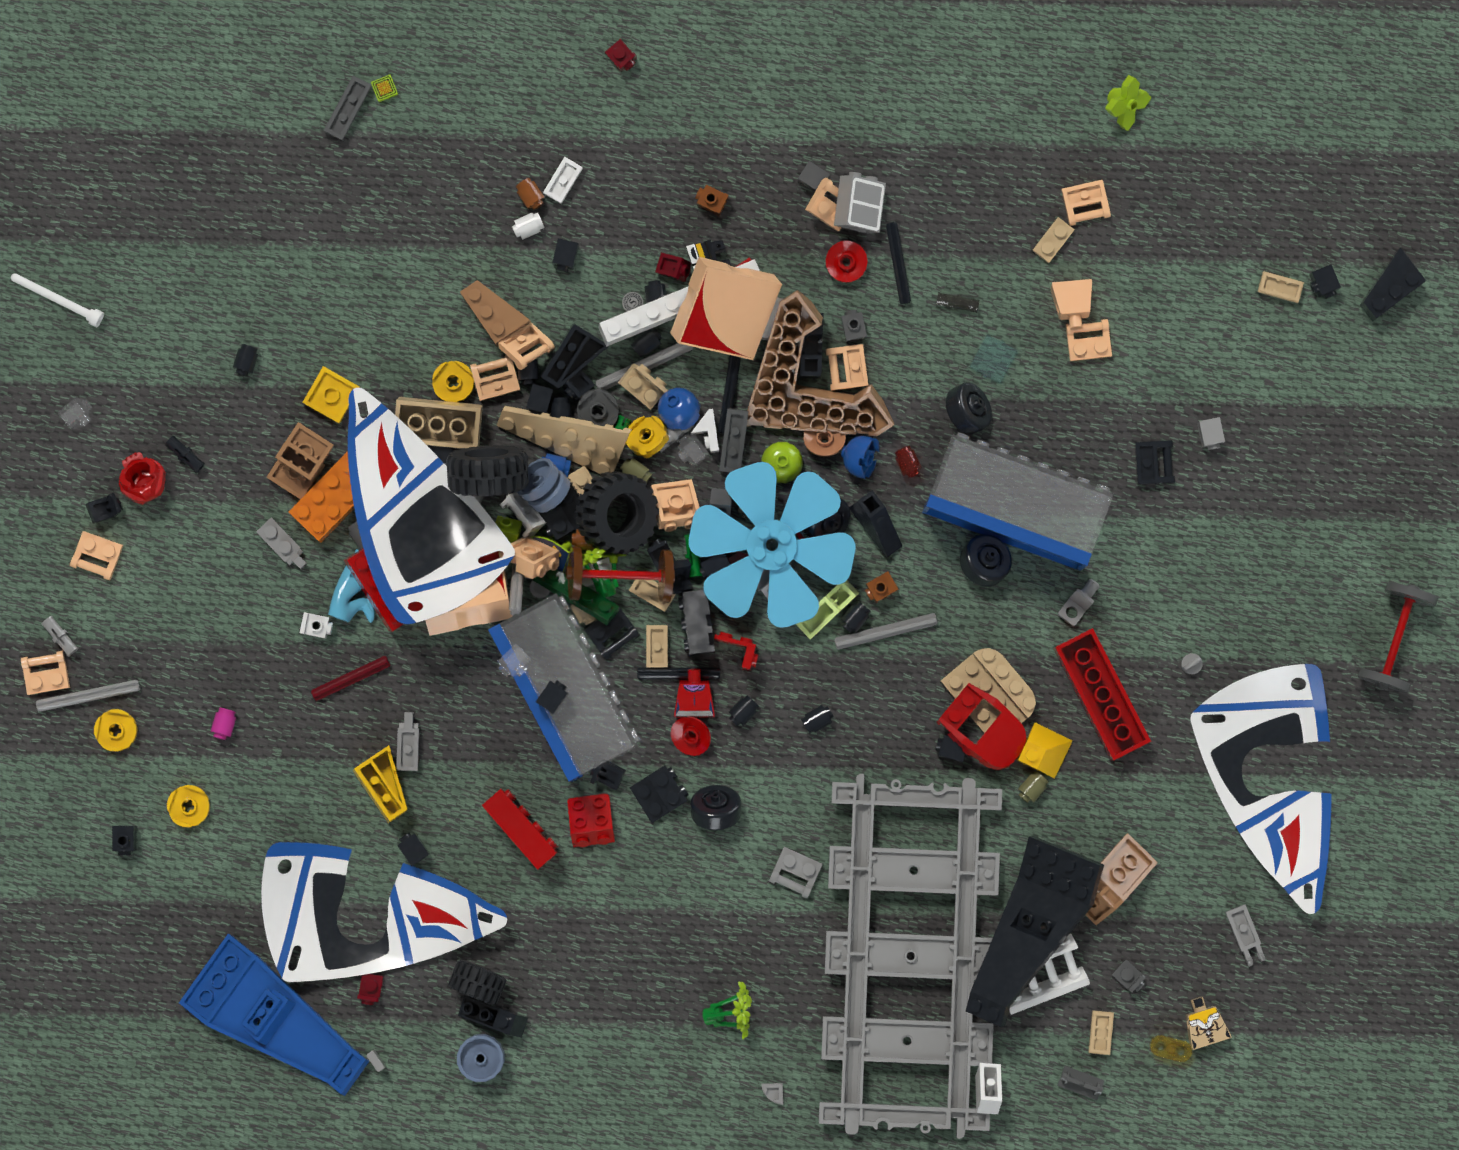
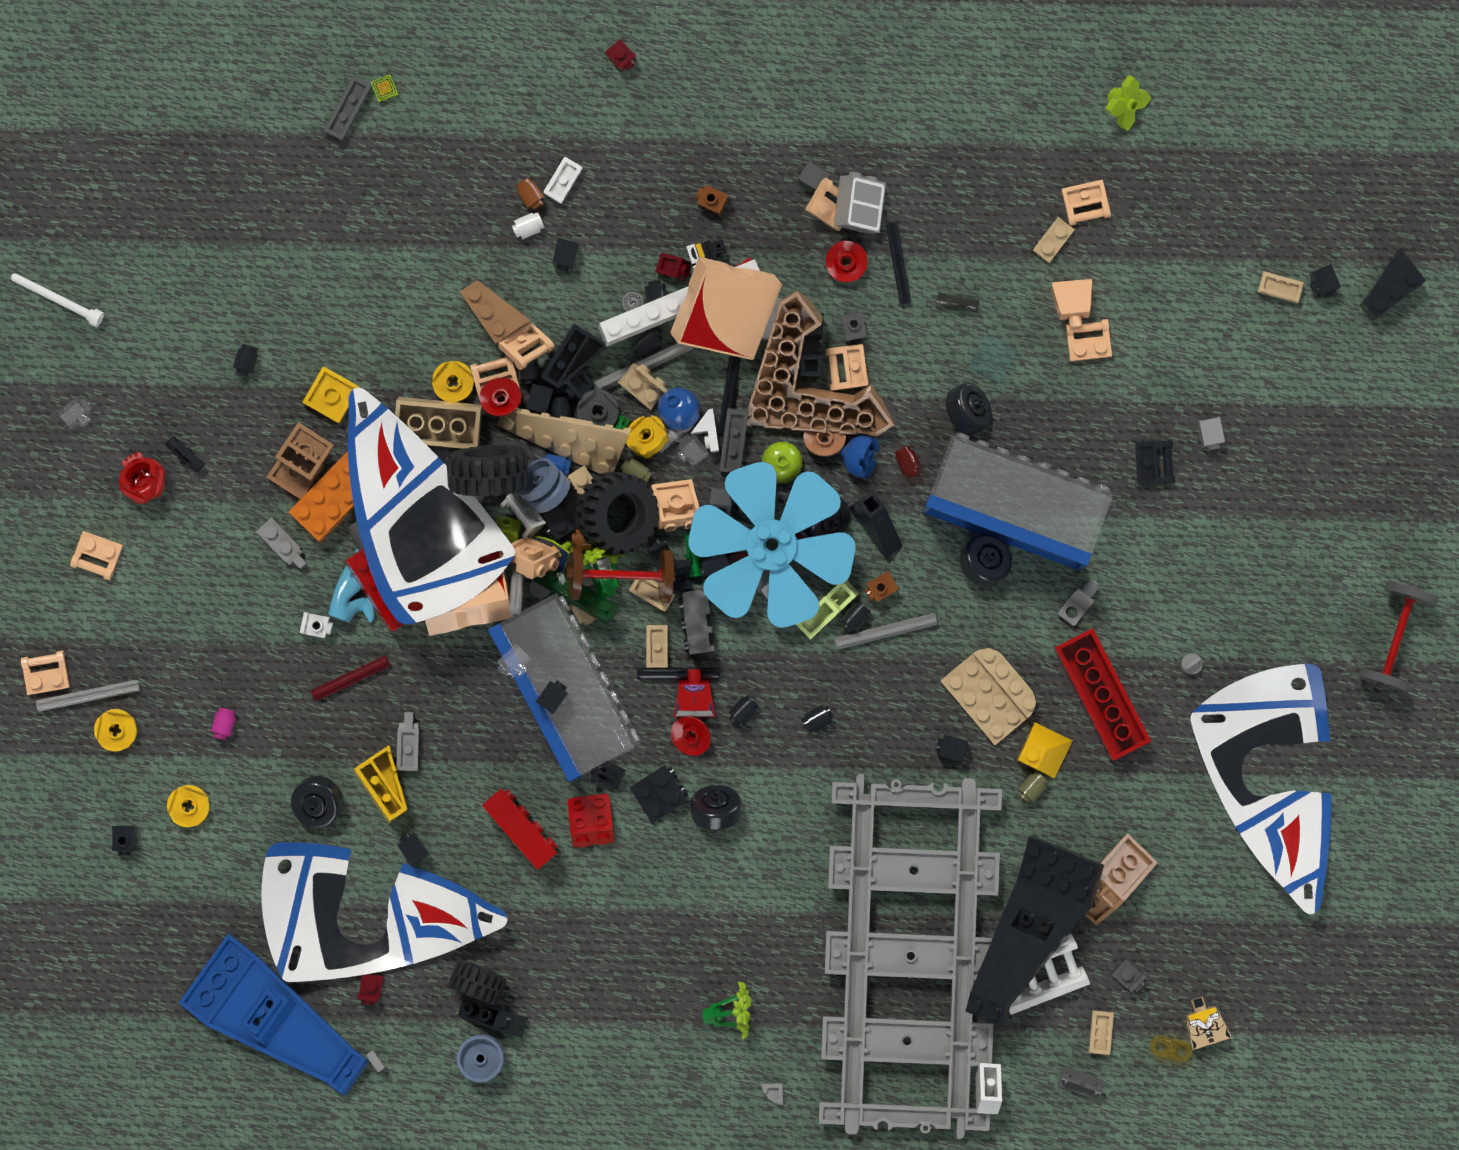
light grey pin [41,616,79,656] -> none
black bracket [85,493,122,524] -> none
black plate [584,607,641,660] -> none
red bracket [714,632,759,671] -> none
light grey plate [769,847,822,899] -> none
red slope [936,683,1026,770] -> none
light grey hinge [1225,904,1265,967] -> none
none -> black wheel [291,776,344,828]
none -> red dish [479,377,522,417]

